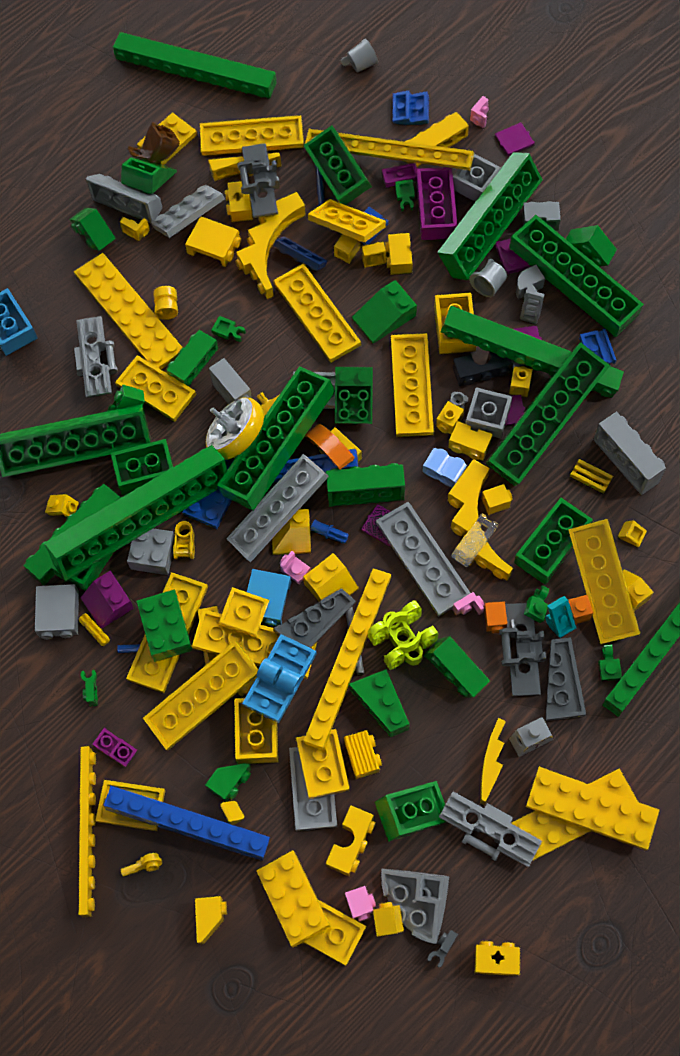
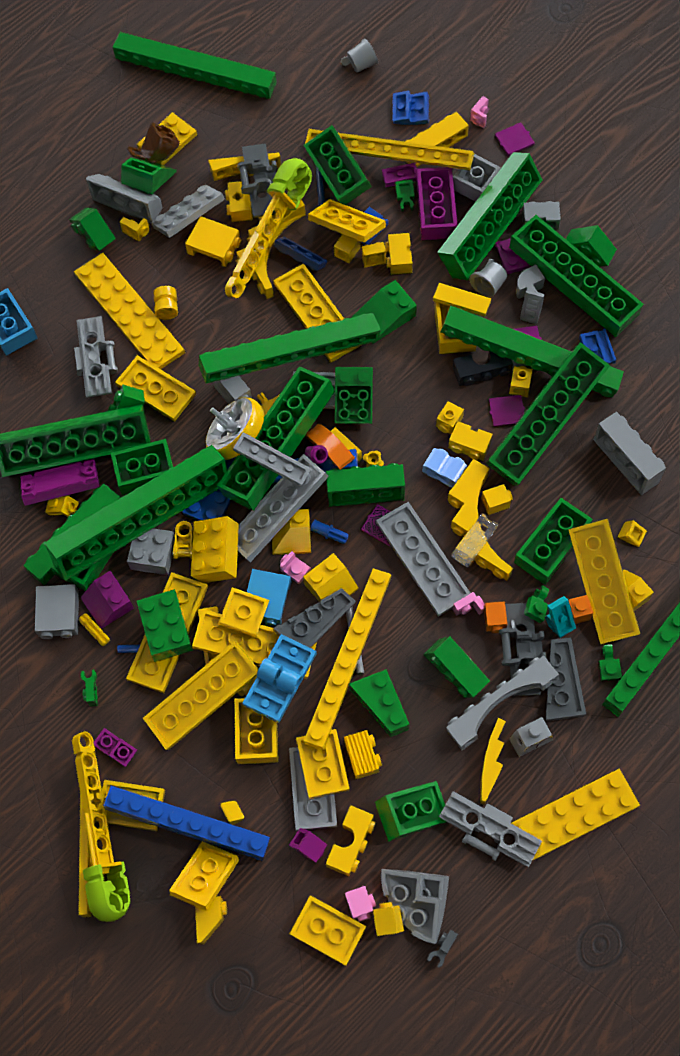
yellow plate [121,853,162,877] -> none
green brick [167,330,218,387] -> none
yellow plate [200,115,304,156] -> none
green slope [205,763,251,802] -> none
green plate [211,316,246,342] -> none
yellow plate [257,850,331,948] -> none
neon yellow piece [368,601,438,670] -> none
yellow plate [391,334,434,437] -> none
light grey plate [449,392,468,409] -> none
light grey brick [466,388,512,439] -> none
yellow brick [474,941,520,976] -> none
yellow plate [526,767,659,851] -> none
yellow tile [570,459,613,494] -> none
none -> magenta piece [20,458,99,506]
none -> piece [72,731,130,922]
none -> yellow plate [169,841,239,911]
none -> yellow brick [191,516,239,583]
none -> green brick [198,313,381,384]
none -> yellow piece [225,158,312,298]
none -> light grey plate [233,432,311,487]
none -> magenta brick [289,828,327,862]
none -> magenta cone [305,445,328,464]
none -> yellow plate [363,451,384,467]
none -> yellow tile [433,283,491,317]
none -> light grey arch [446,656,559,750]

